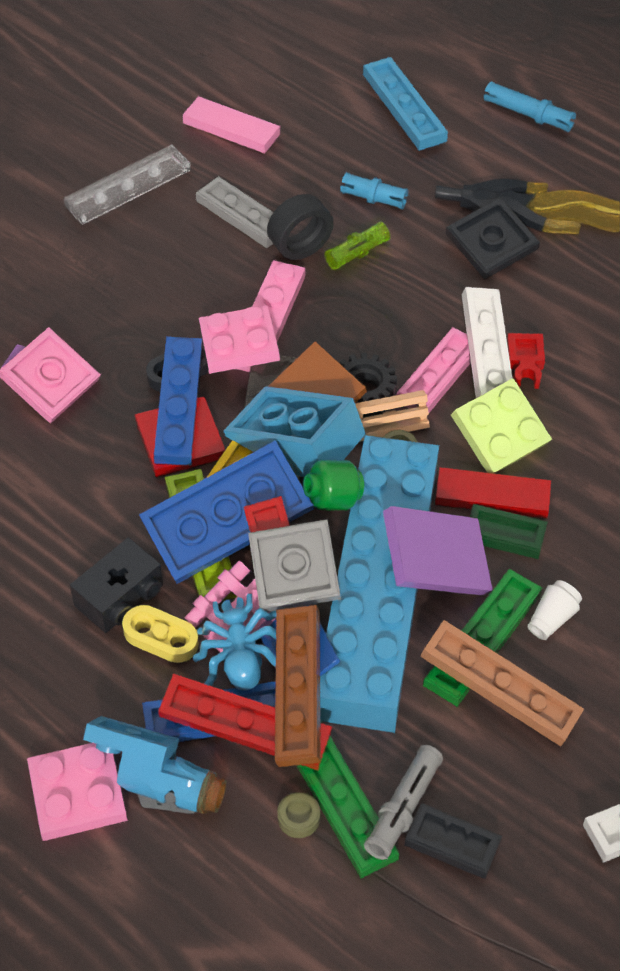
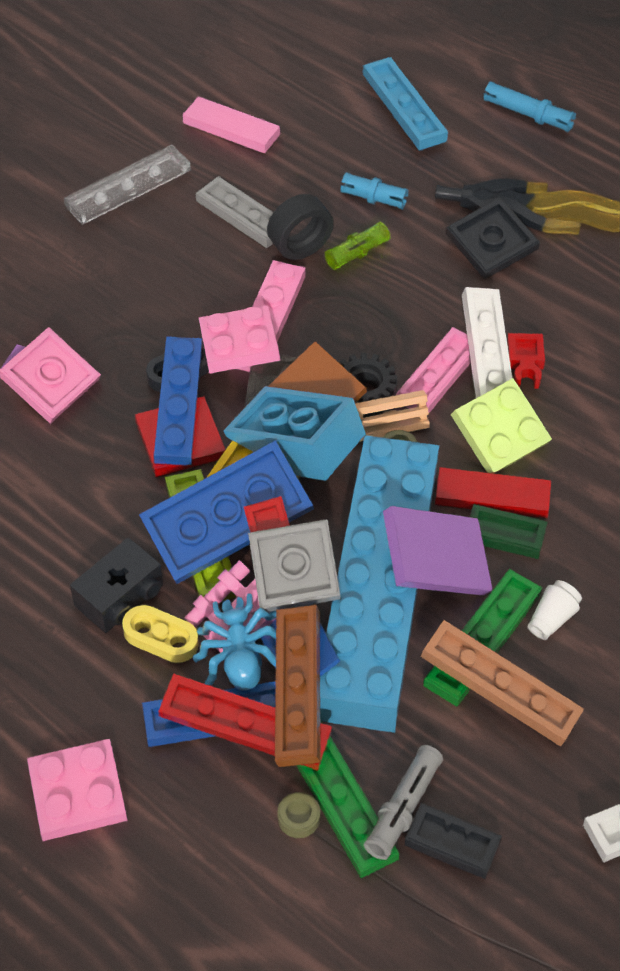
dark azure plate [83,716,227,814] -> none
green head [303,460,364,510] -> none

